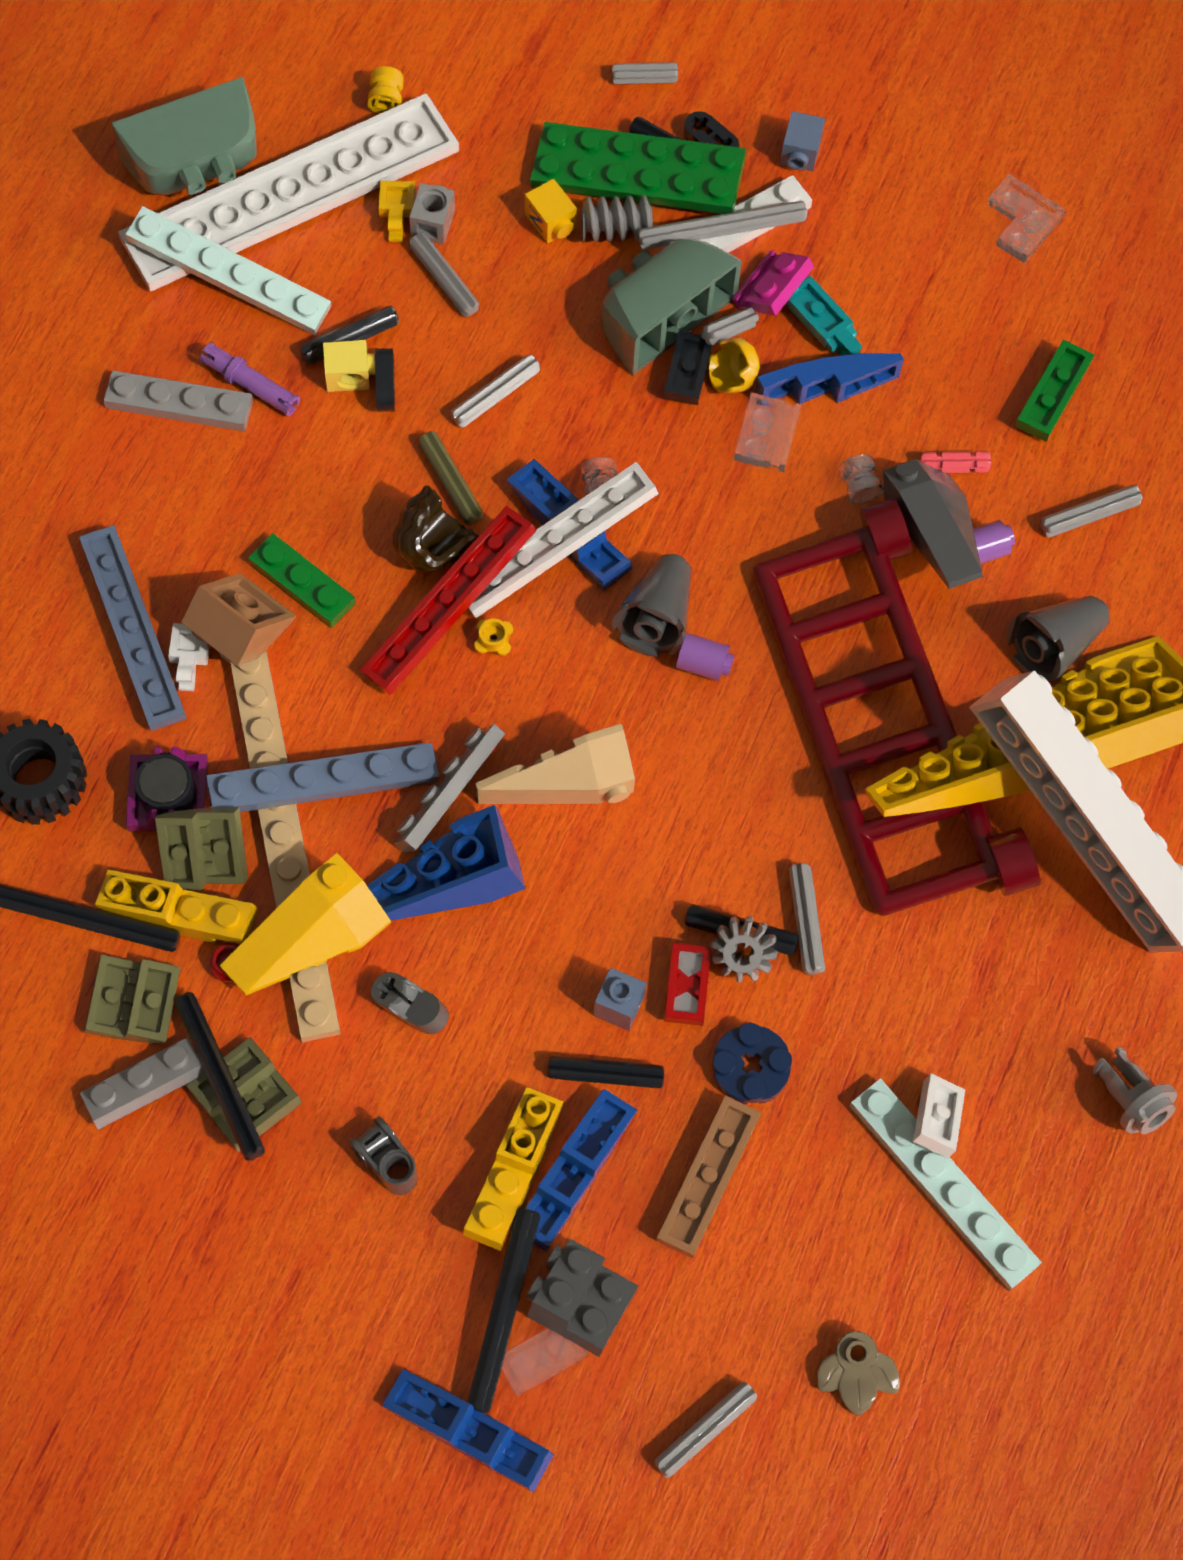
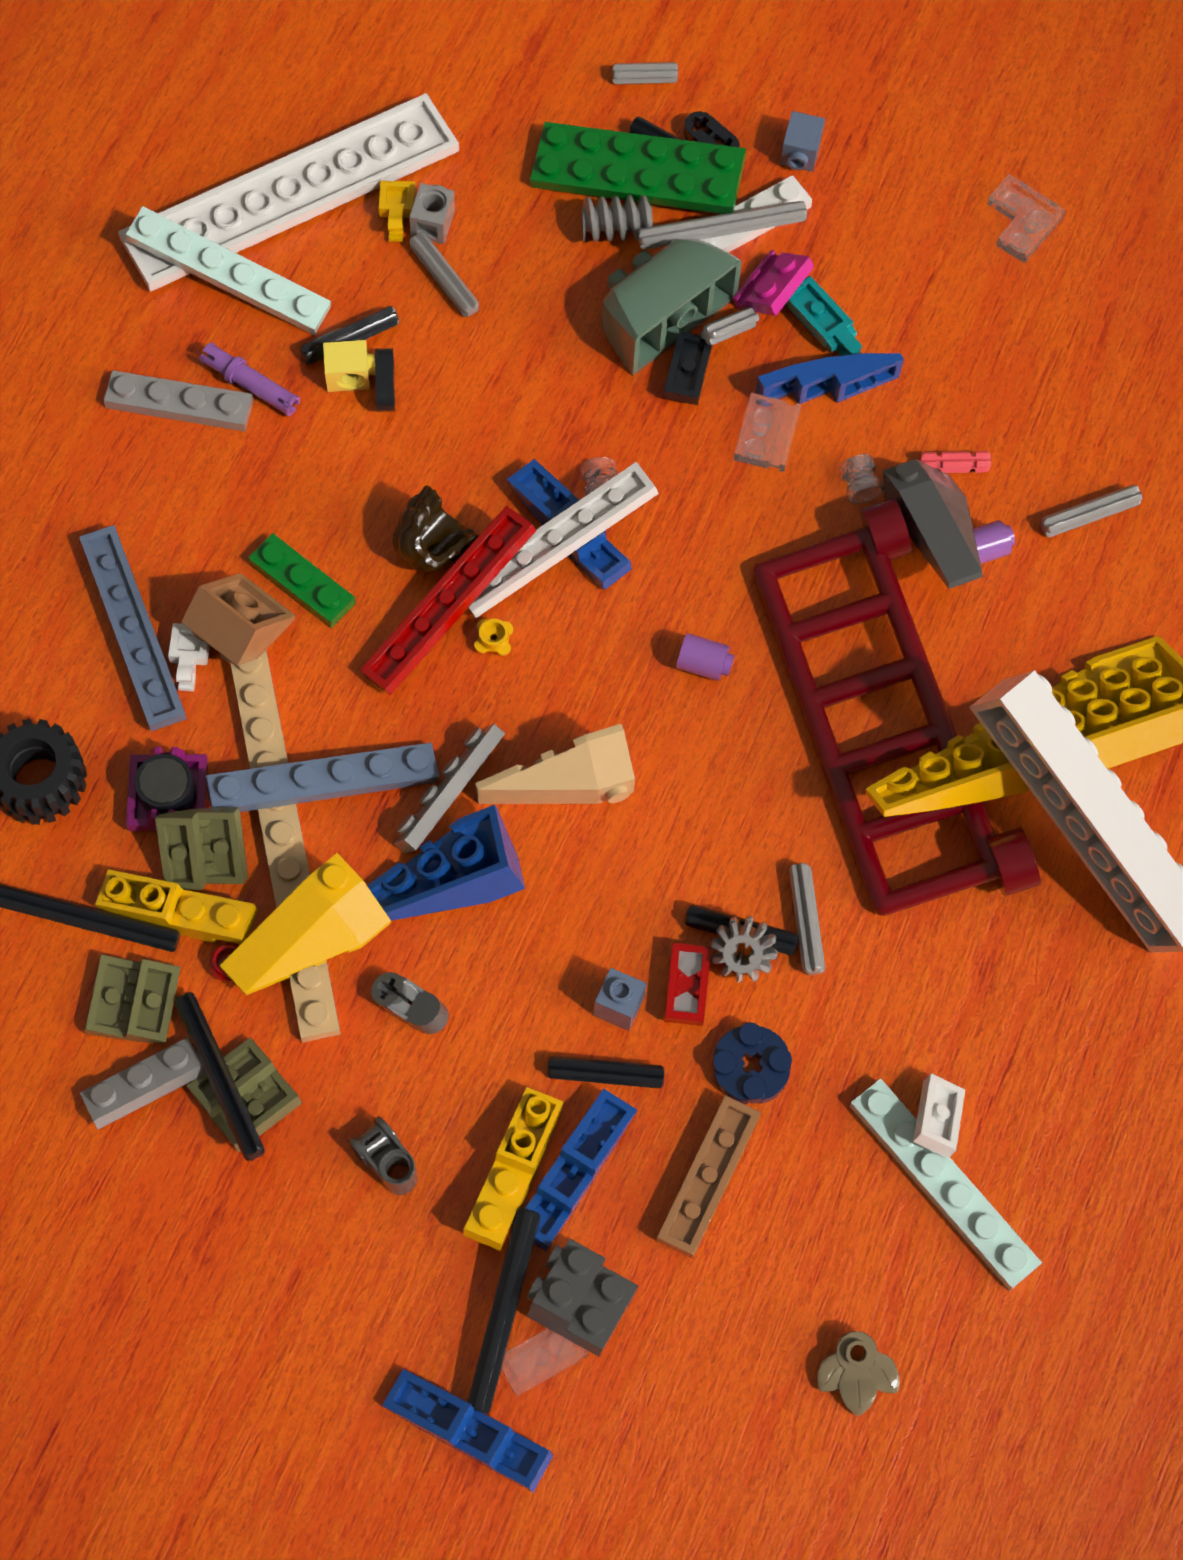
sand green hips [112,77,257,195] -> none
yellow wheel [368,66,404,114] -> none
olive axle [419,431,483,525] -> none
axle [451,354,540,428] -> none
yellow brick [525,179,577,244] -> none
dark grey cone [612,554,692,657] -> none
light grey axle [654,1382,757,1478] -> none
yellow hair [708,338,760,394] -> none
dark grey cone [1006,596,1109,682] -> none
green plate [1015,339,1095,442] -> none
light grey piece [1092,1047,1177,1134] -> none

